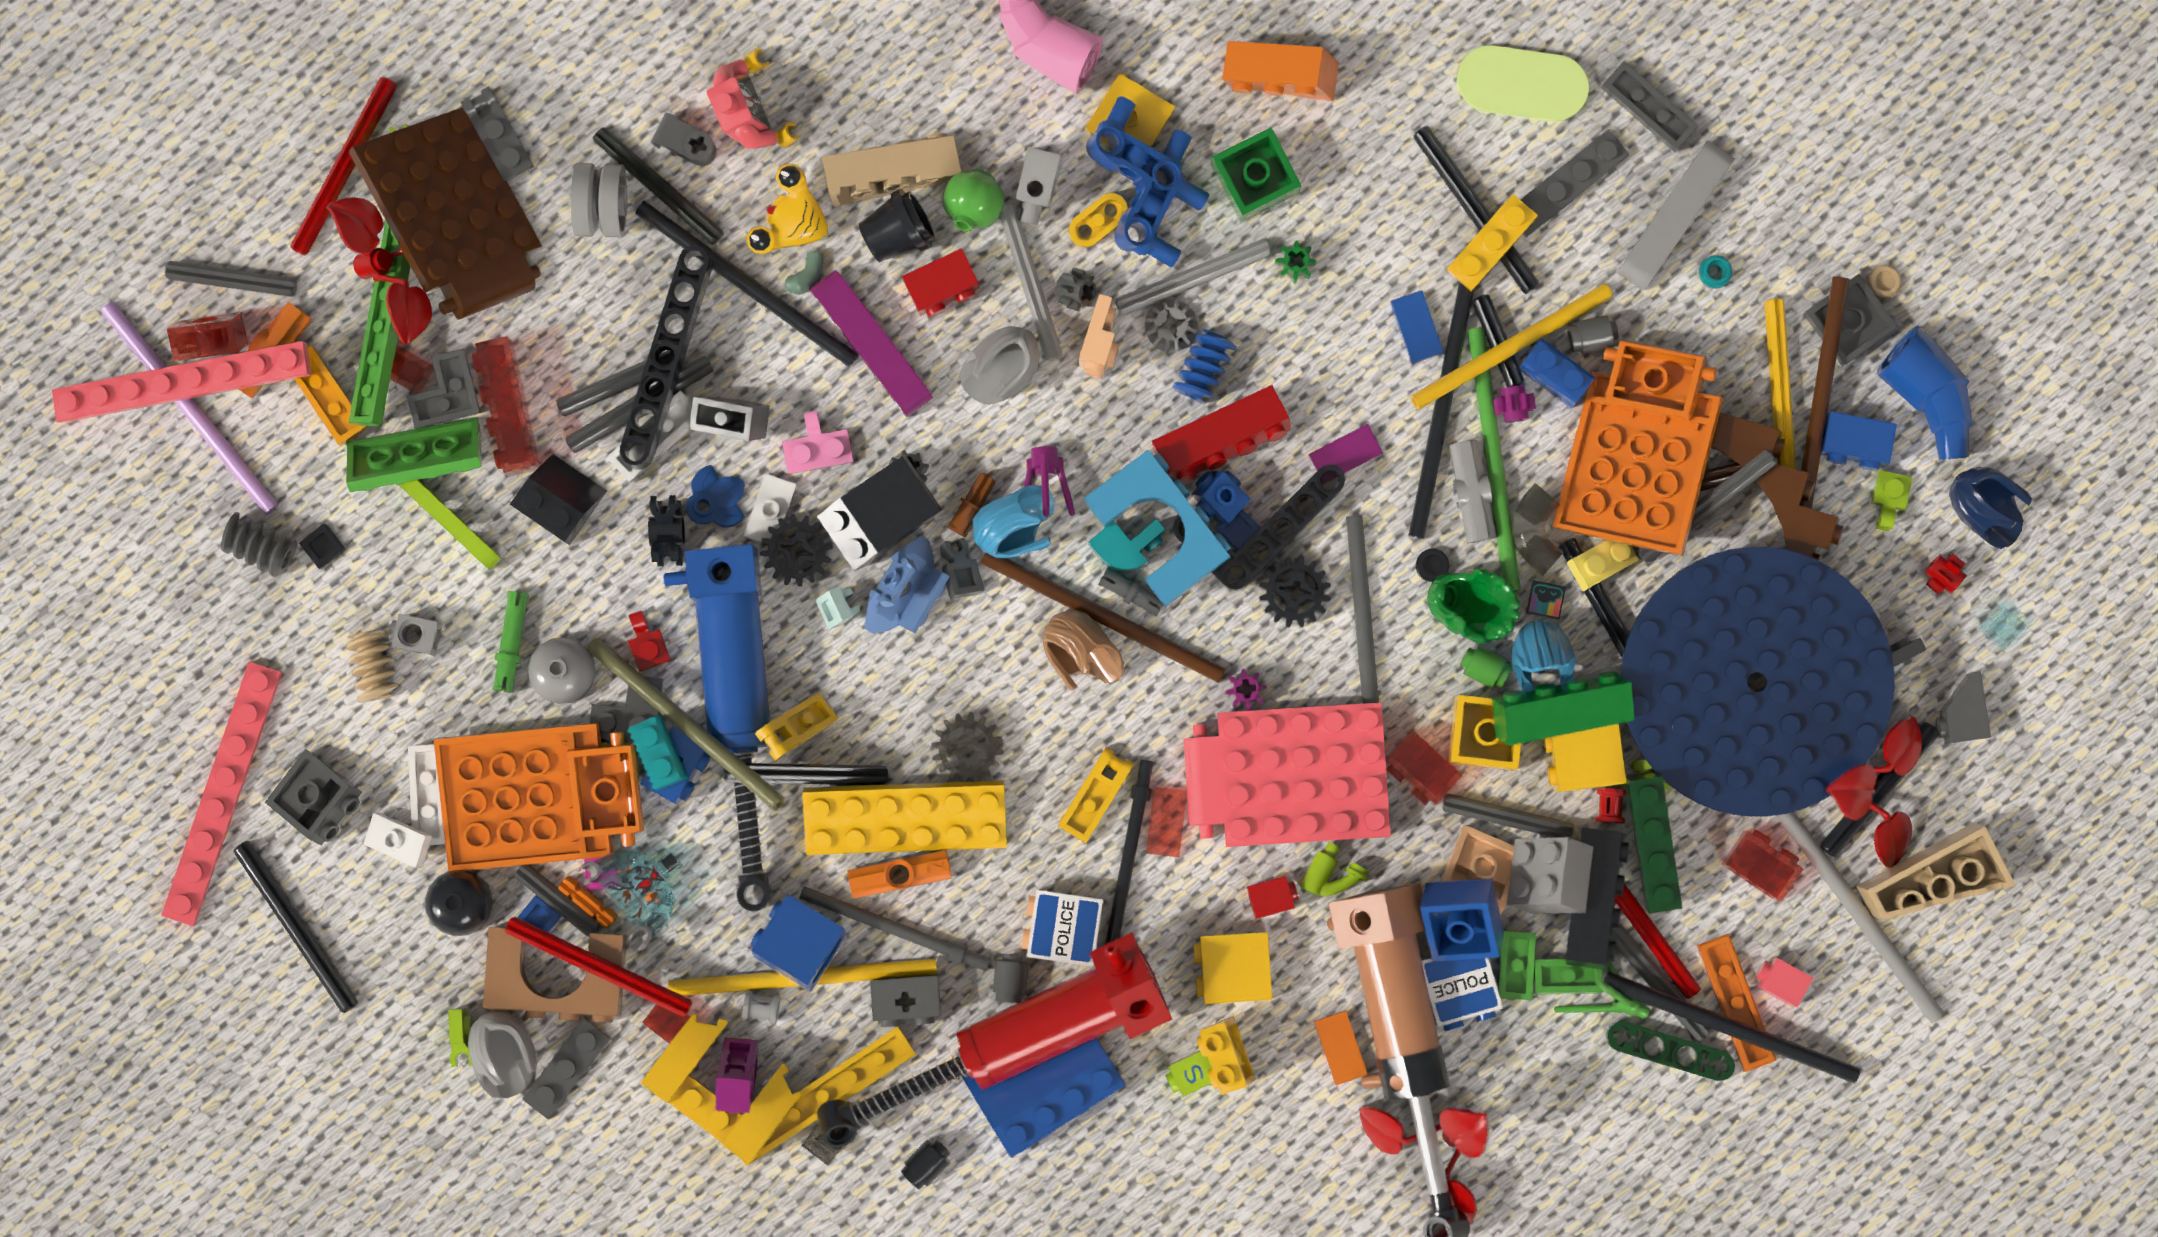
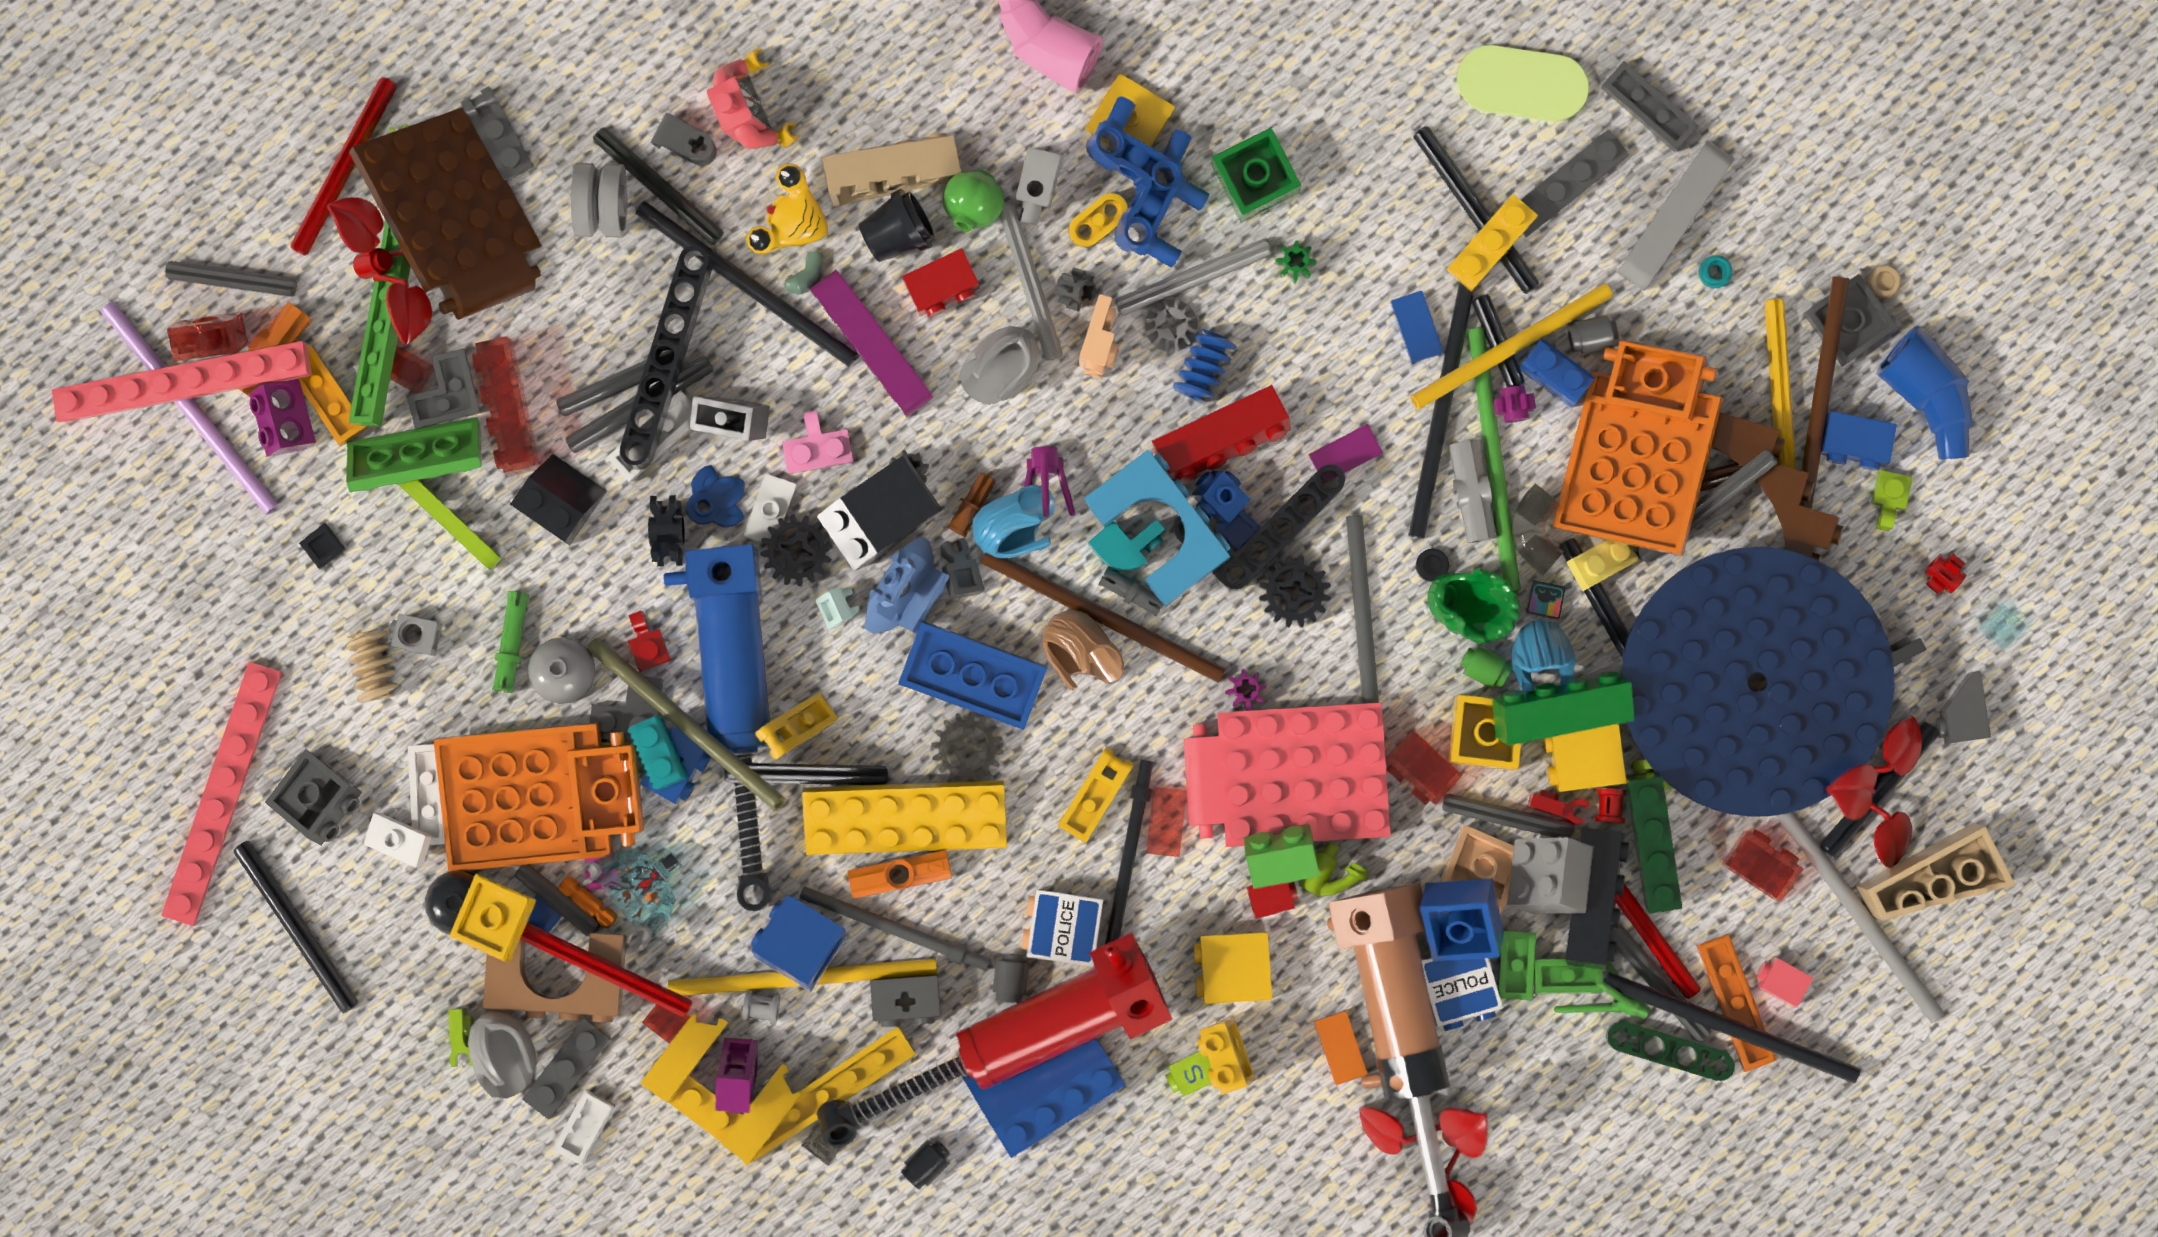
dark grey piece [221,512,297,577] -> none
orange wedge [1222,41,1339,102] -> none
dark blue hair [1949,467,2032,549] -> none
none -> magenta brick [249,379,316,457]
none -> yellow plate [449,874,536,963]
none -> white plate [552,1089,616,1166]
none -> blue plate [898,620,1047,730]
none -> bright green piece [1244,825,1320,889]
none -> red plate [1527,789,1589,825]

